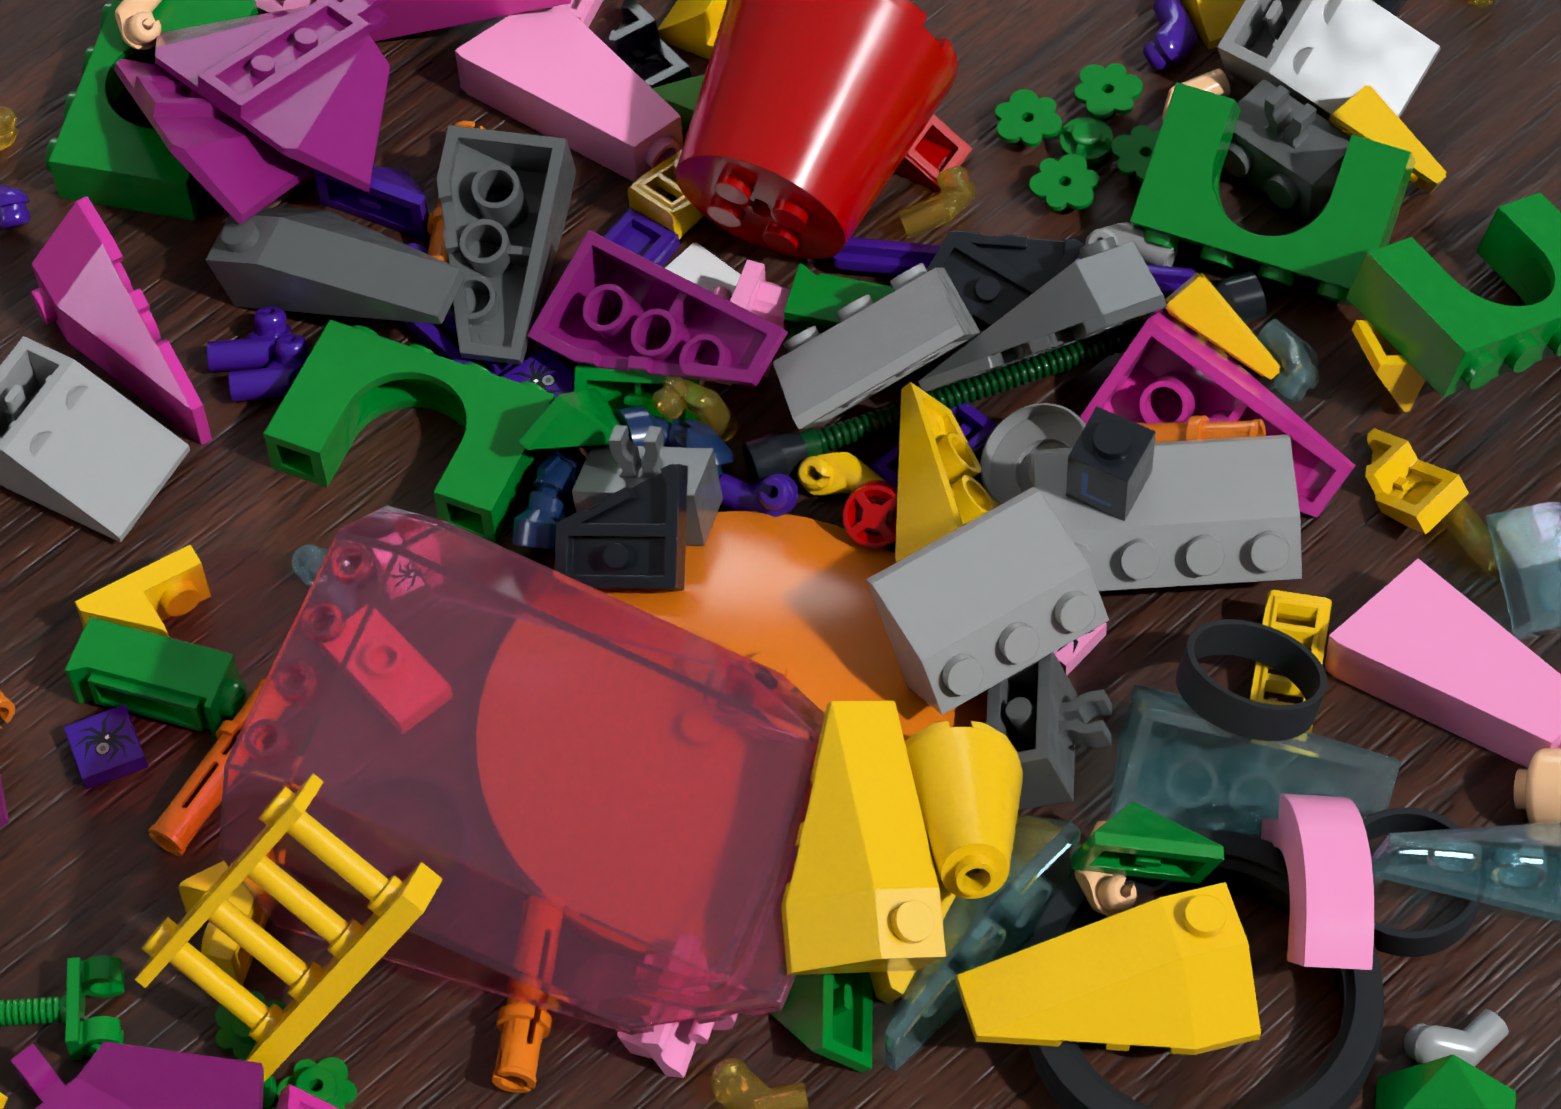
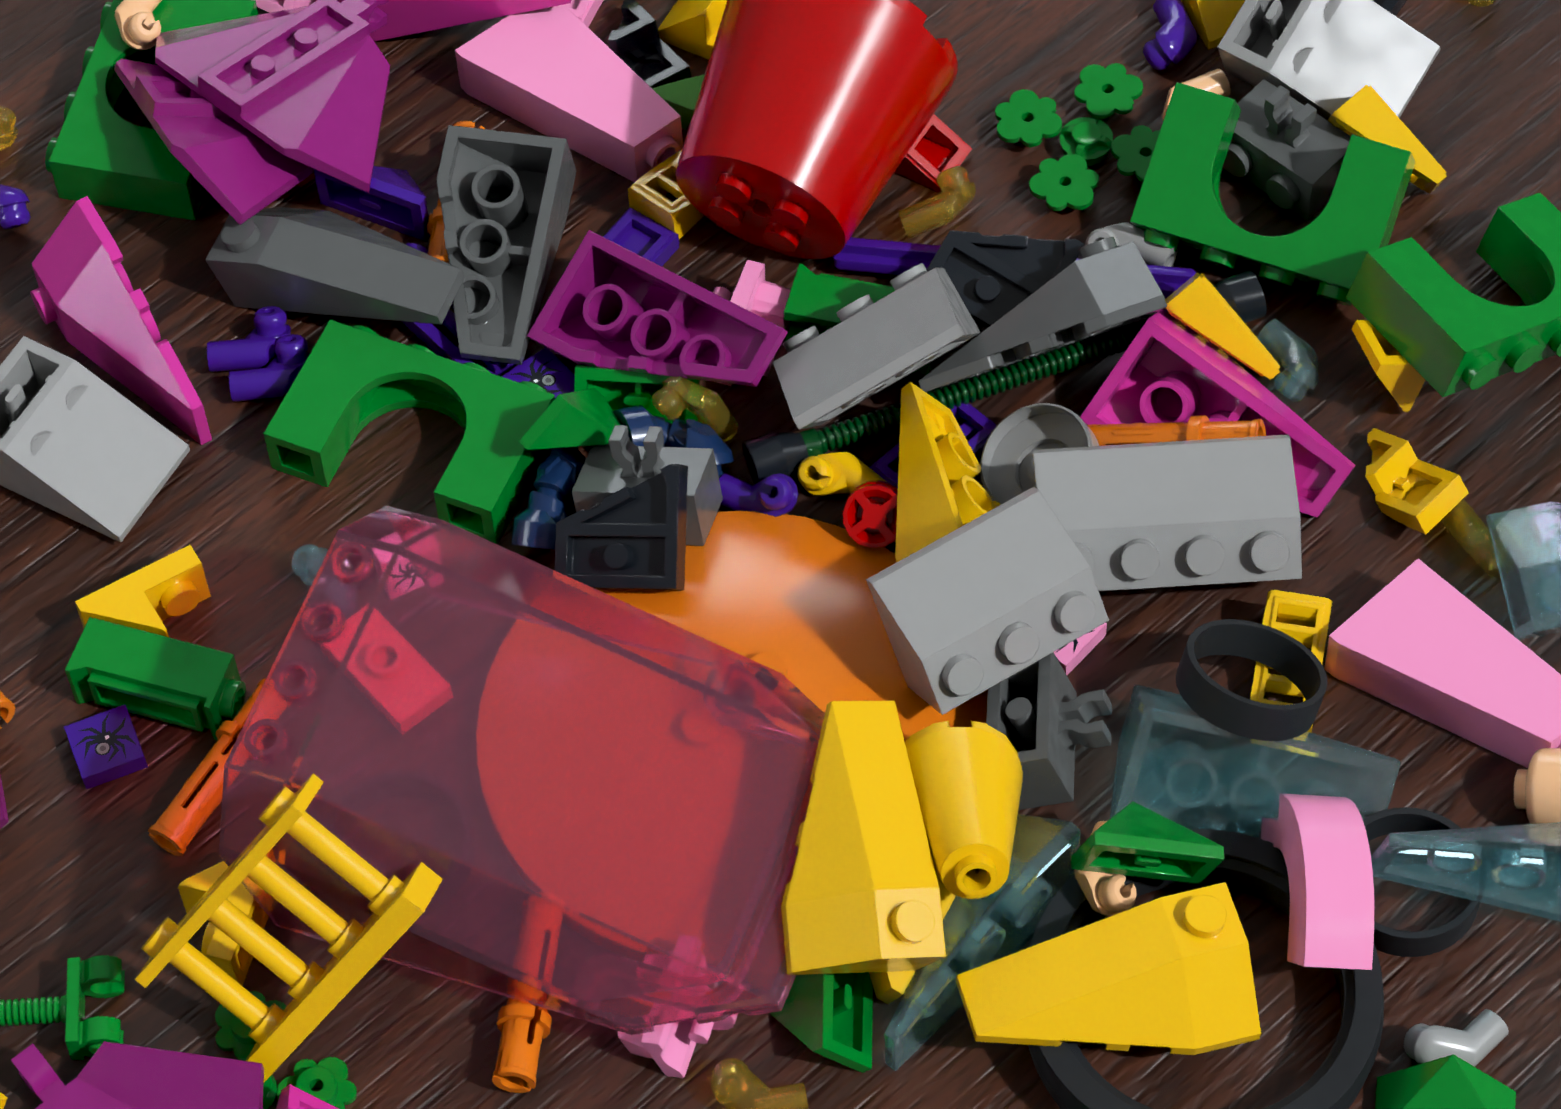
white sticker [665,243,741,296] -> none
black brick [1066,406,1156,521] -> none

